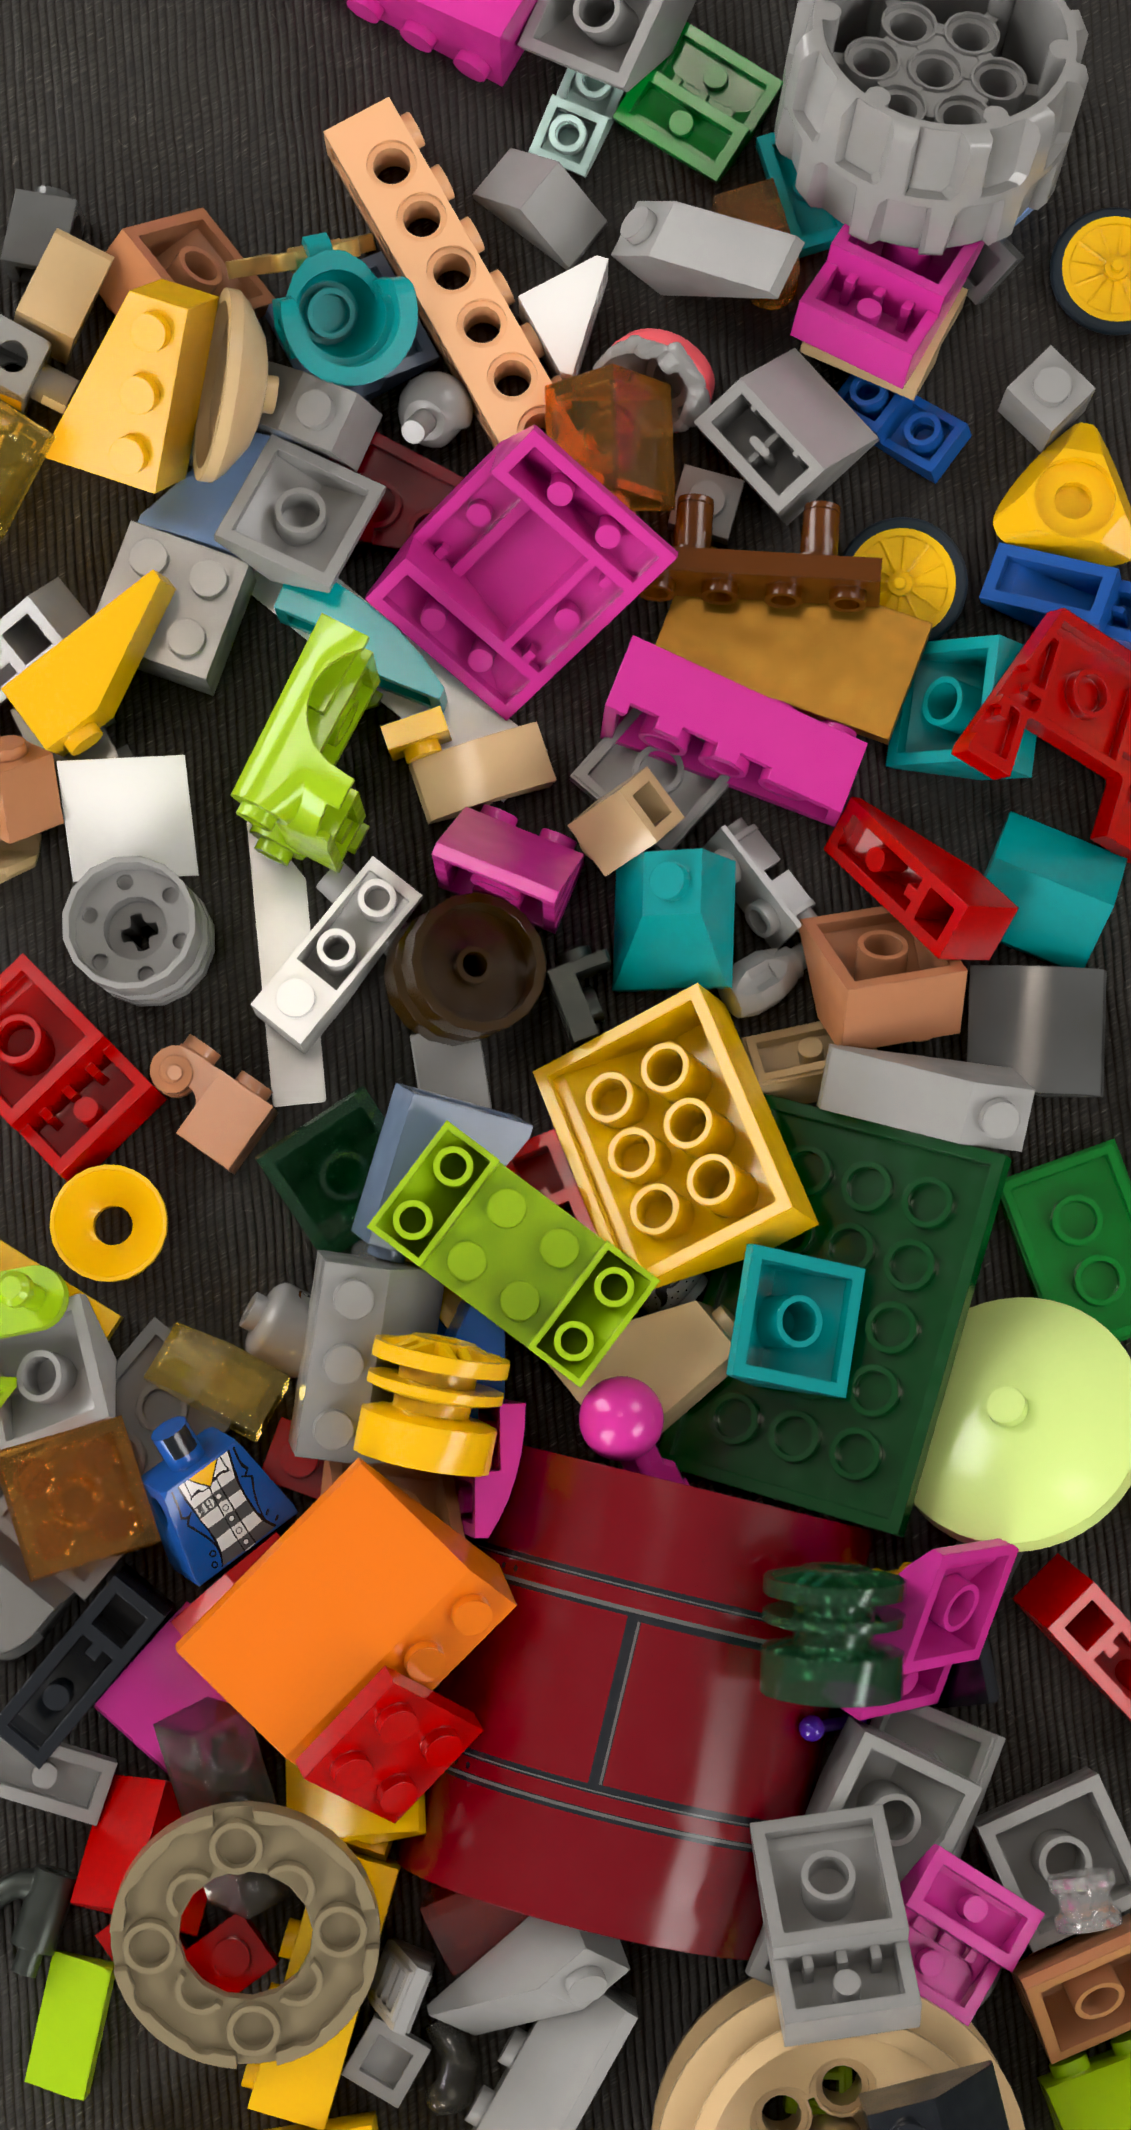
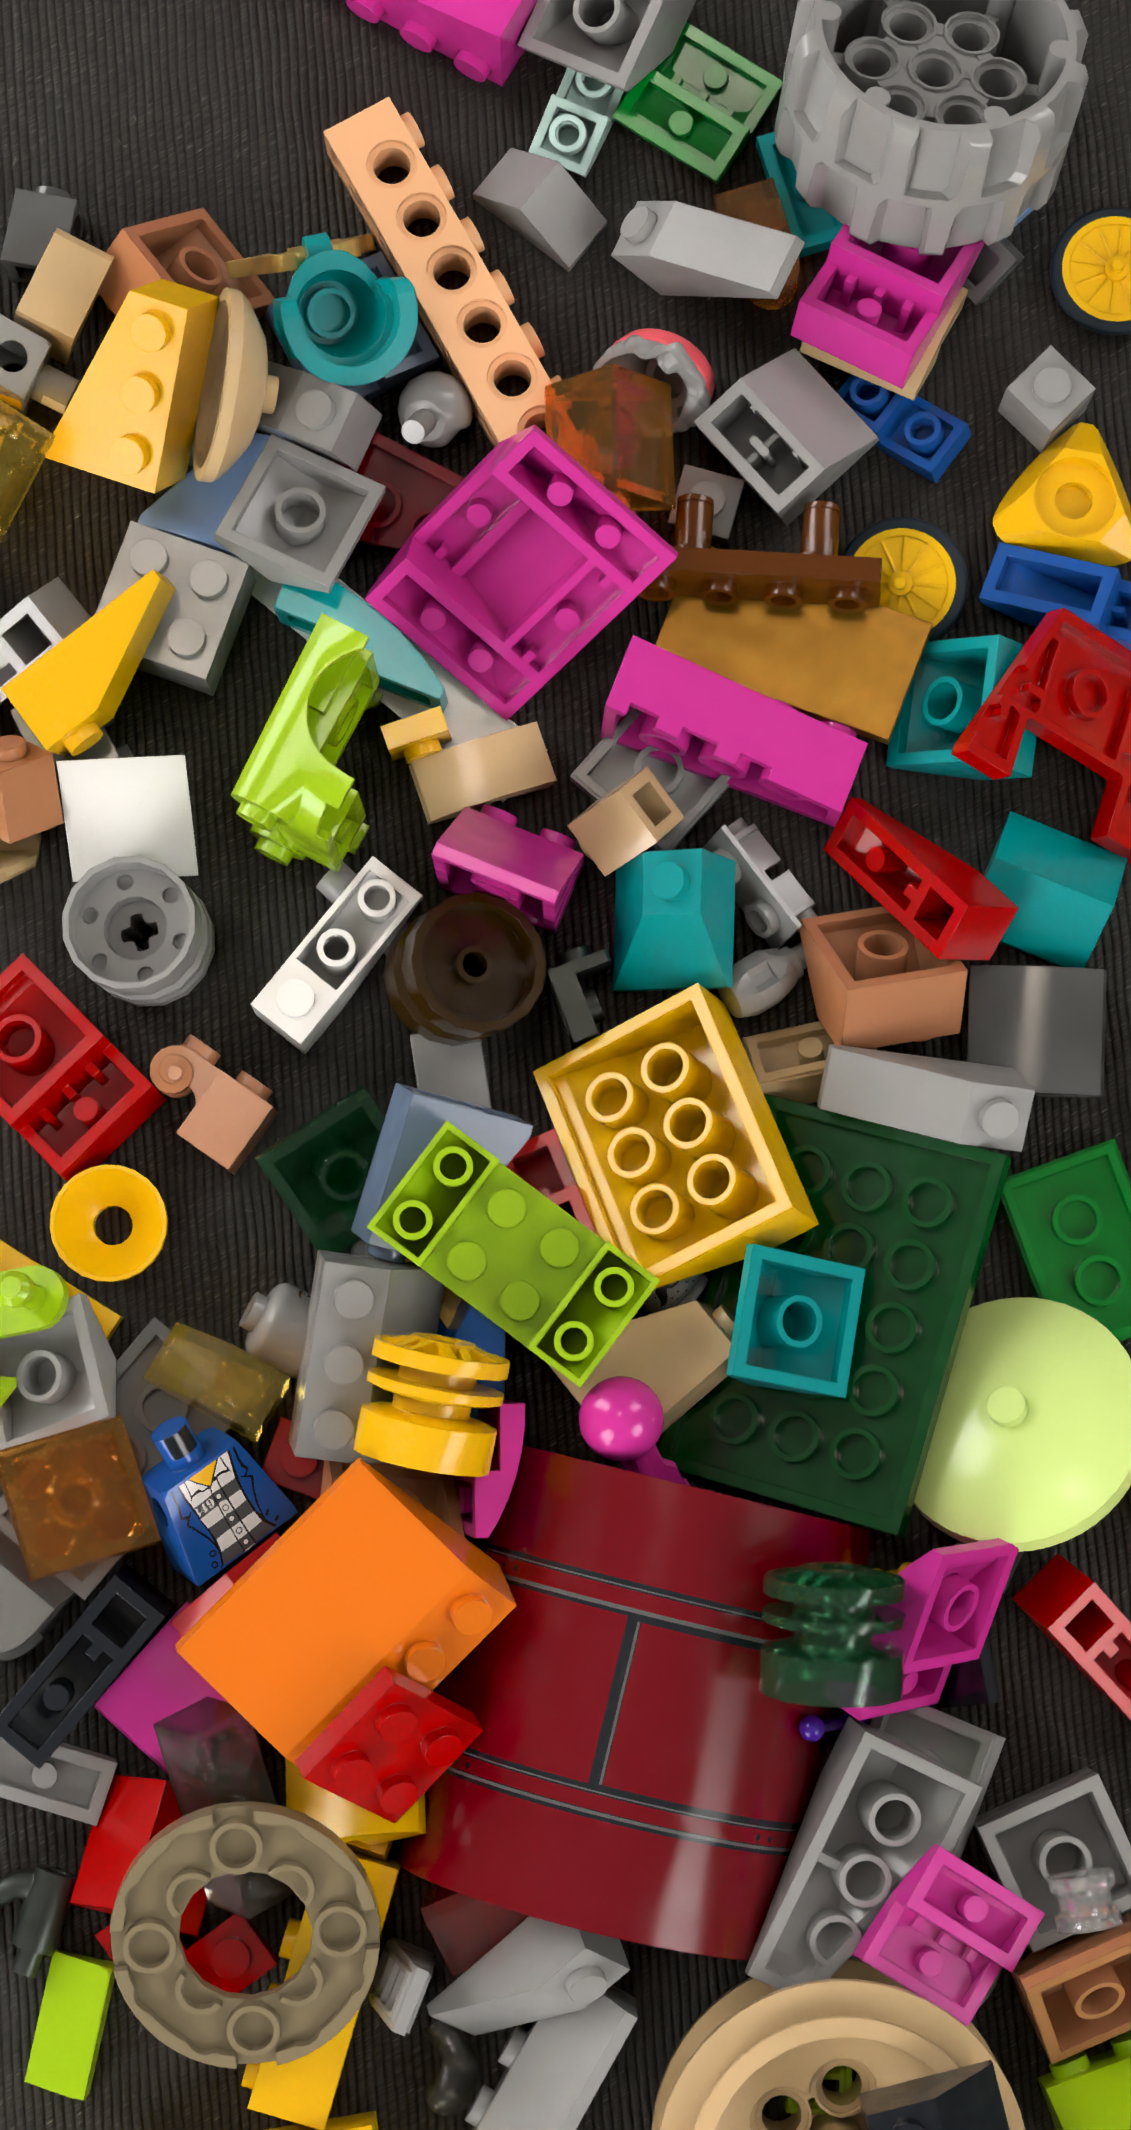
white sticker [247,821,326,1107] -> none
light grey plate [341,2012,432,2109] -> none
white slope [518,255,609,394] -> none
light grey slope [750,1804,922,2047] -> none

